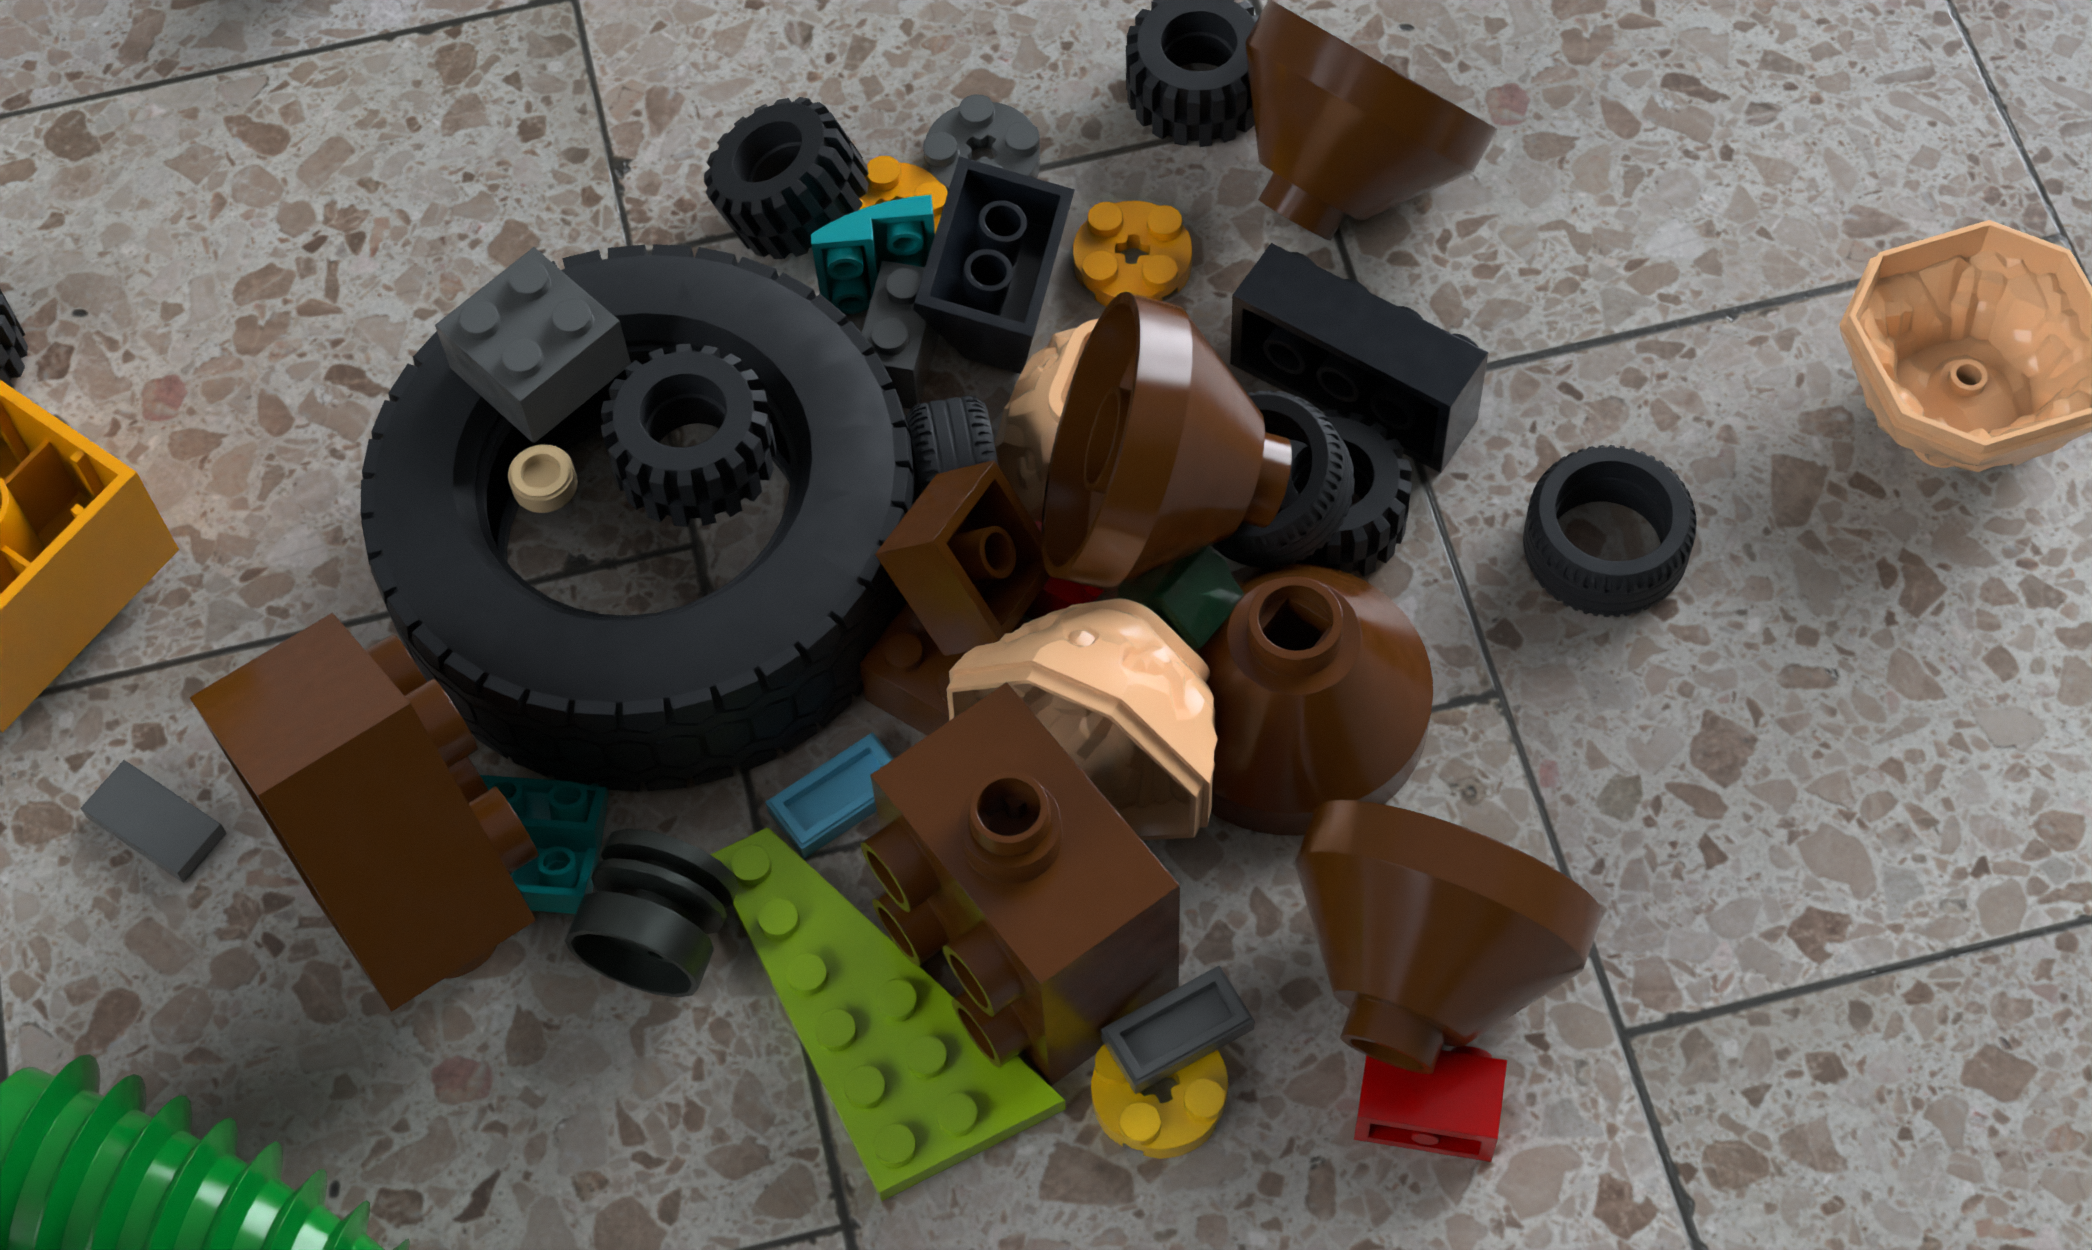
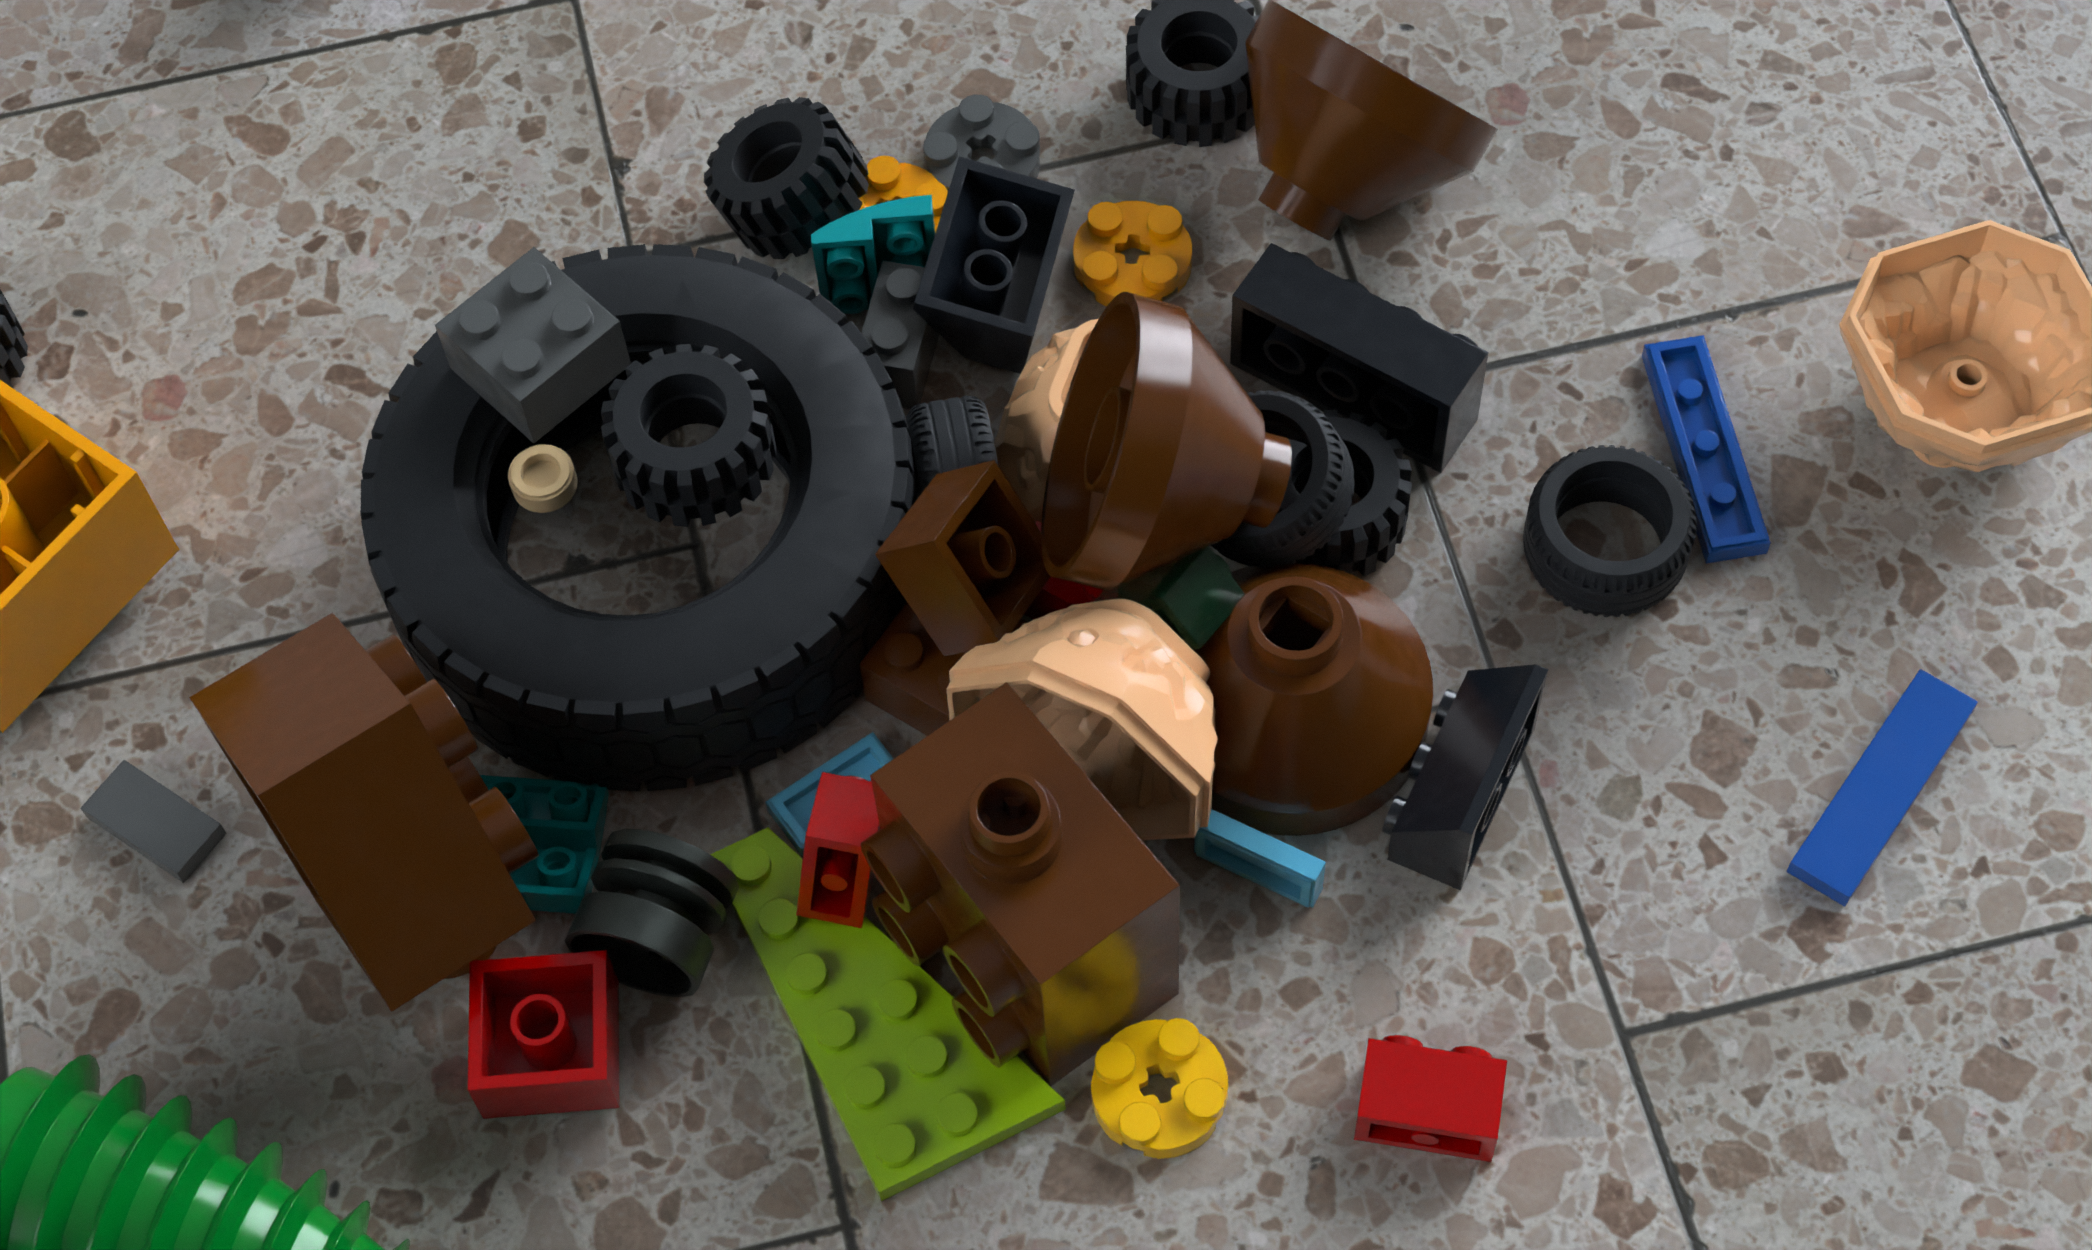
dark grey tile [1101,965,1255,1094] -> none
reddish brown cone [1295,800,1602,1074] -> none
none -> red brick [468,950,620,1119]
none -> red brick [796,772,880,928]
none -> medium azure tile [1194,809,1326,908]
none -> black slope [1382,664,1548,890]
none -> blue tile [1642,335,1771,564]
none -> blue tile [1787,669,1978,907]

